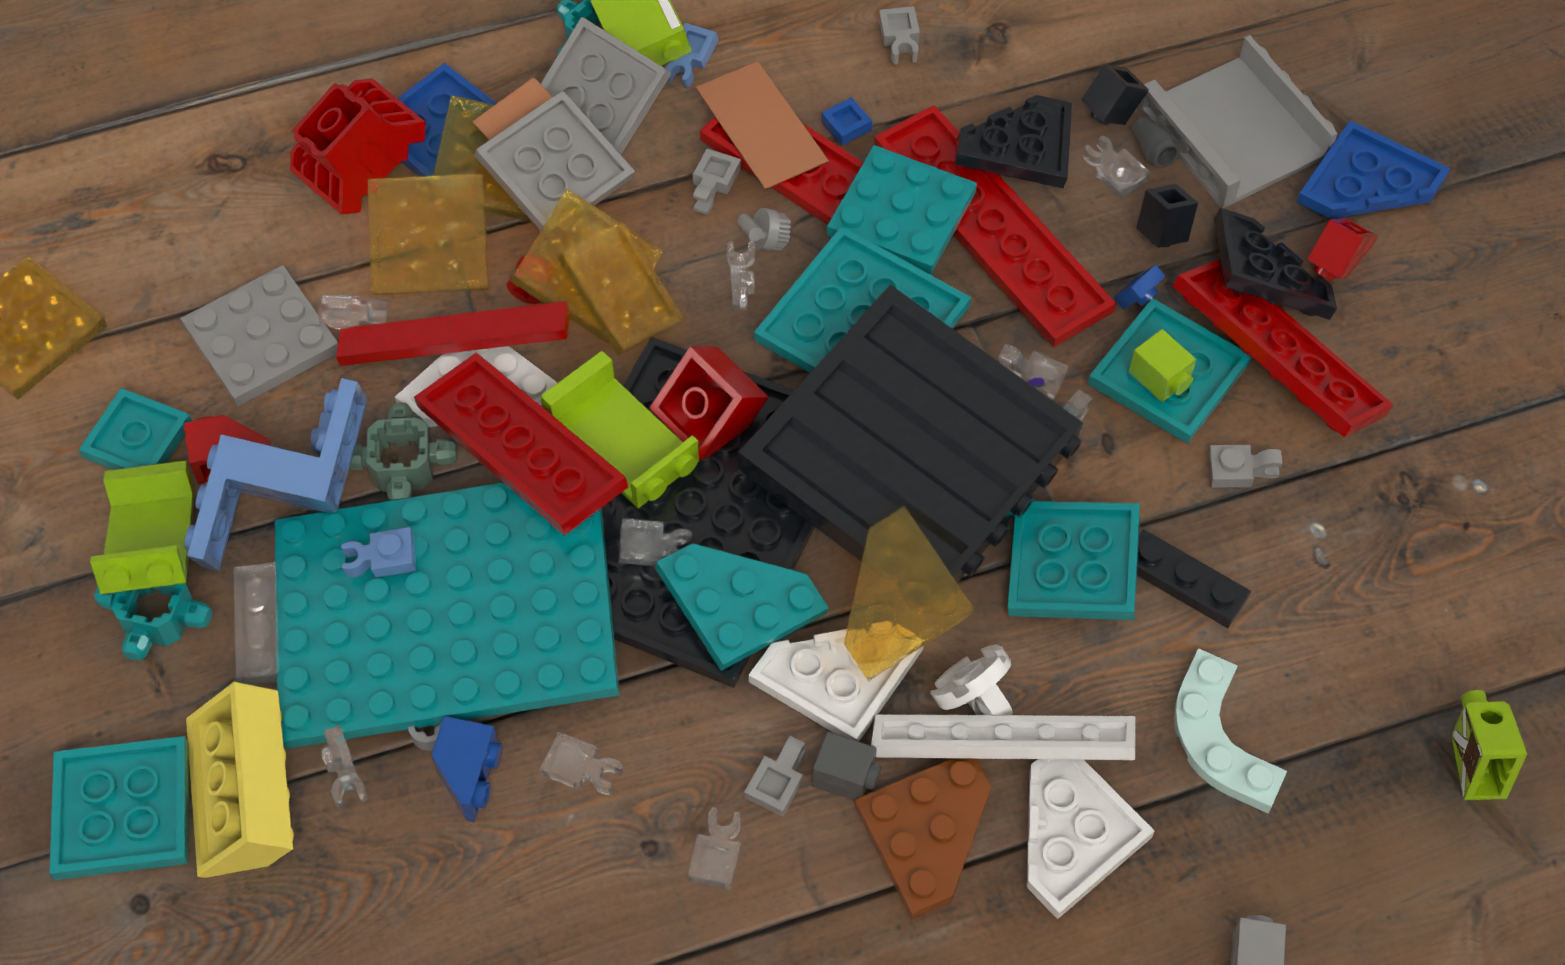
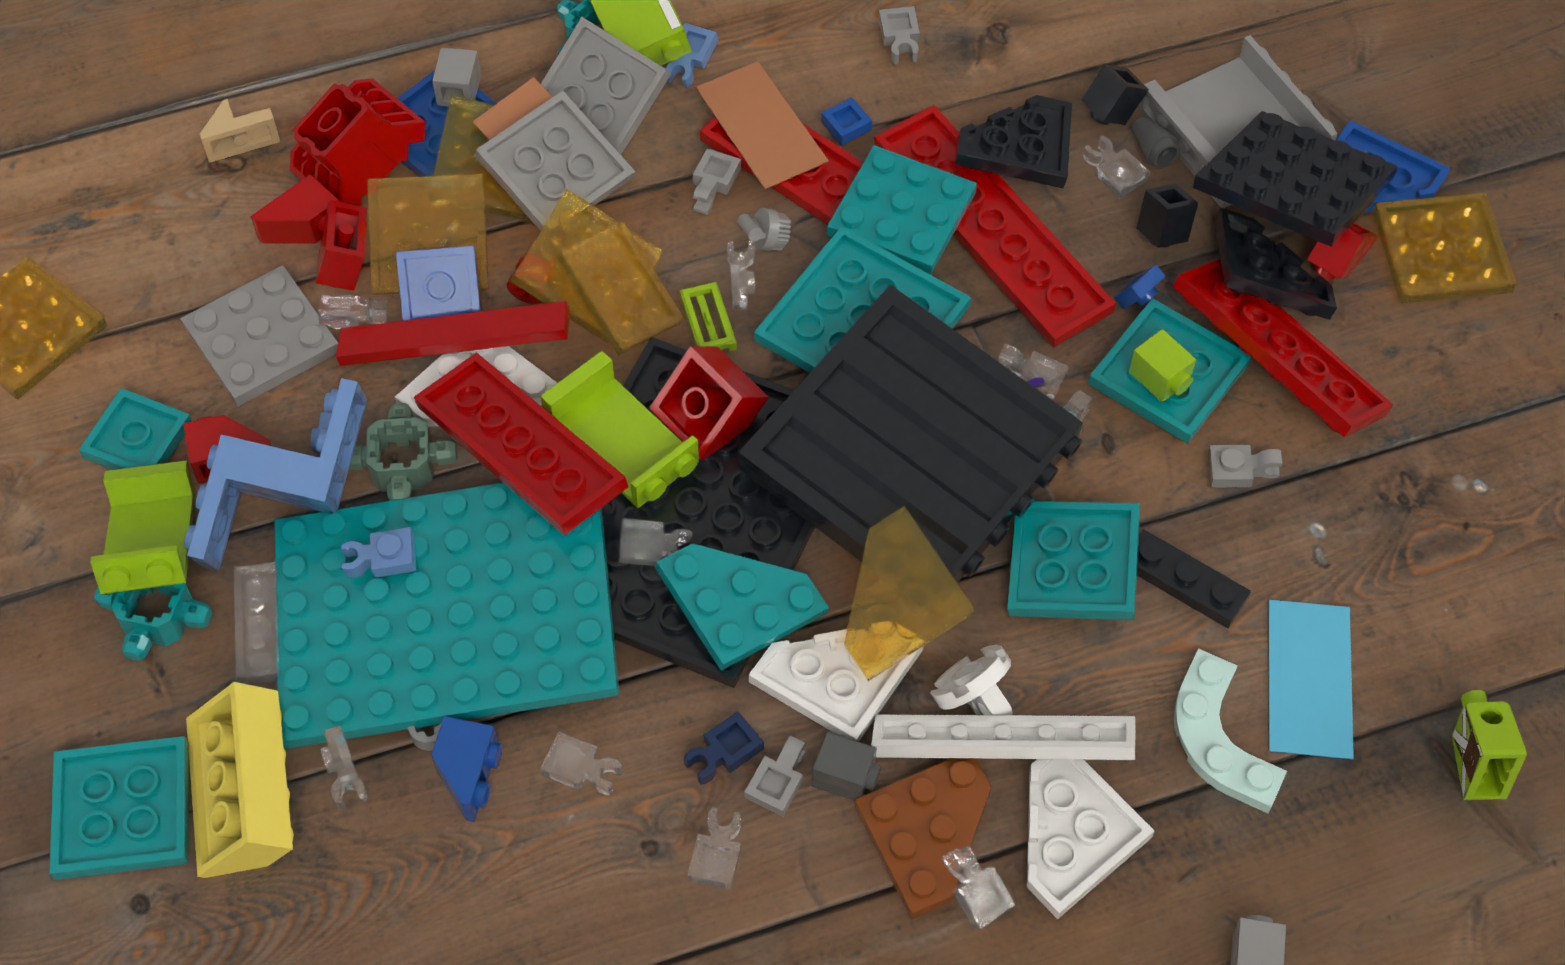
none -> tan slope [200,98,281,163]
none -> red slope [250,174,339,244]
none -> red slope [316,200,367,291]
none -> plate [396,245,481,321]
none -> light grey brick [432,48,481,109]
none -> lime tile [679,282,737,352]
none -> dark blue plate [684,711,764,785]
none -> clear plate [942,845,1015,929]
none -> black plate [1193,111,1397,247]
none -> medium azure piece [1268,600,1354,760]
none -> clear yellow plate [1373,193,1517,304]

